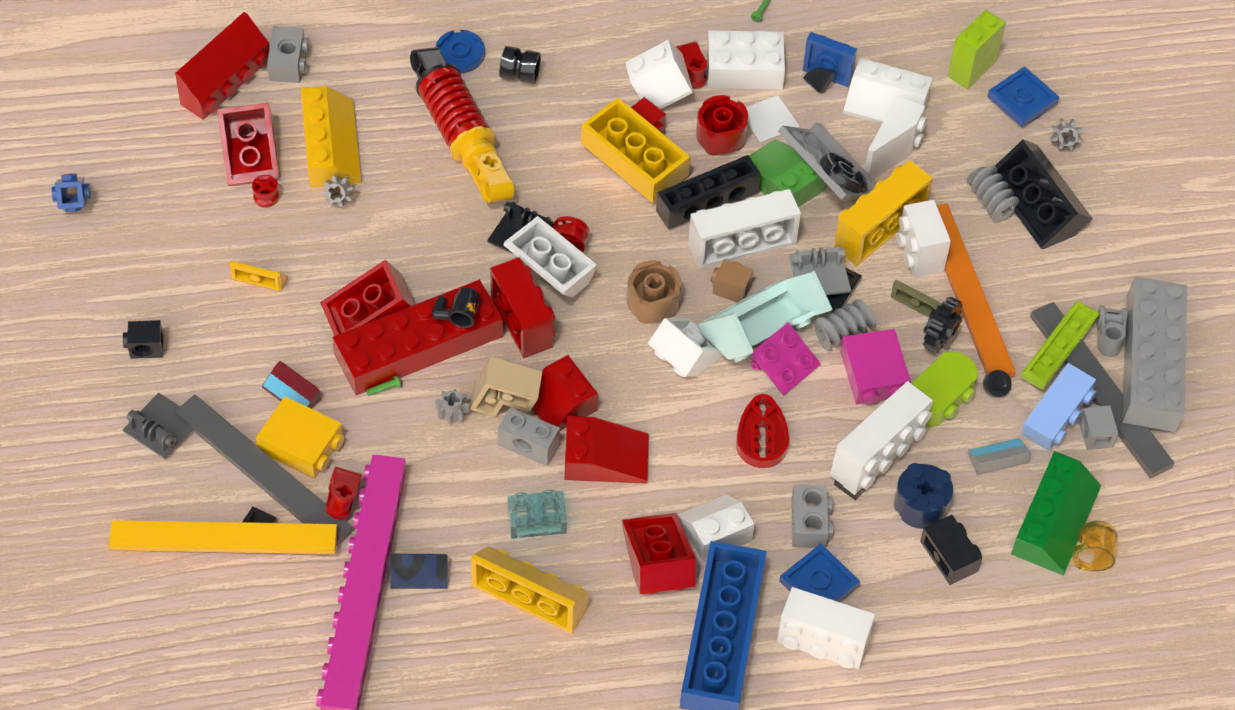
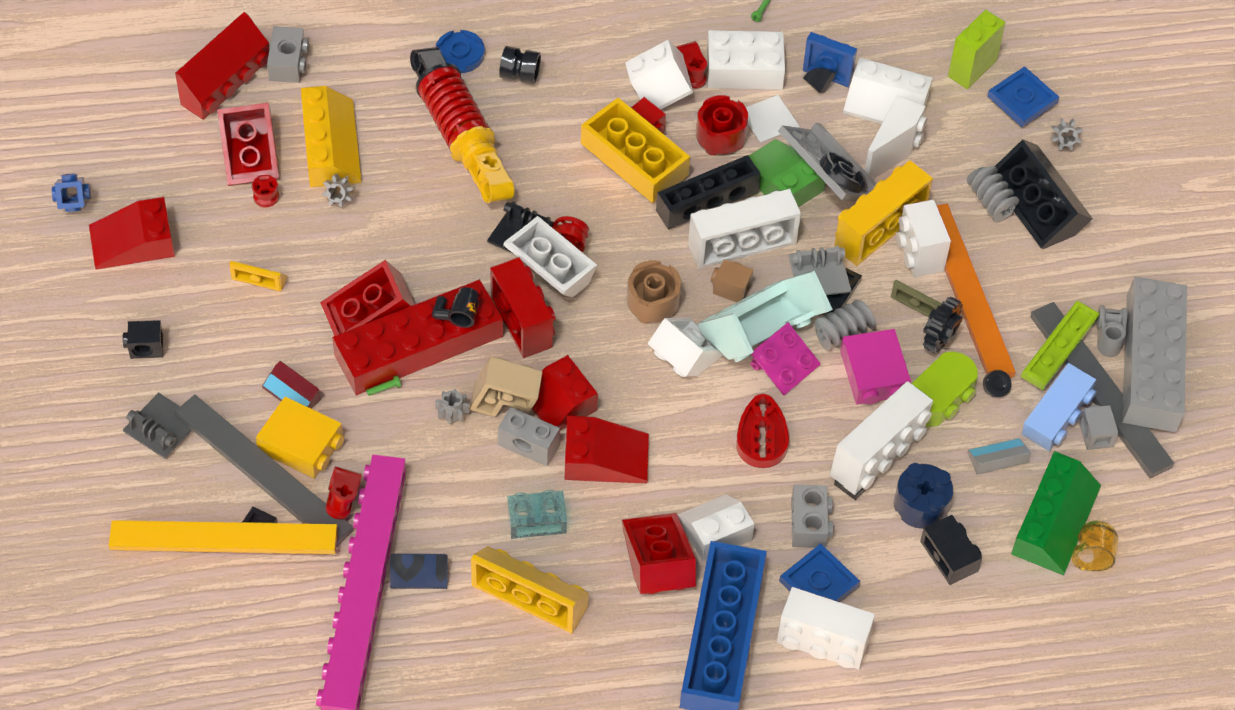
none -> red slope [89,197,175,270]

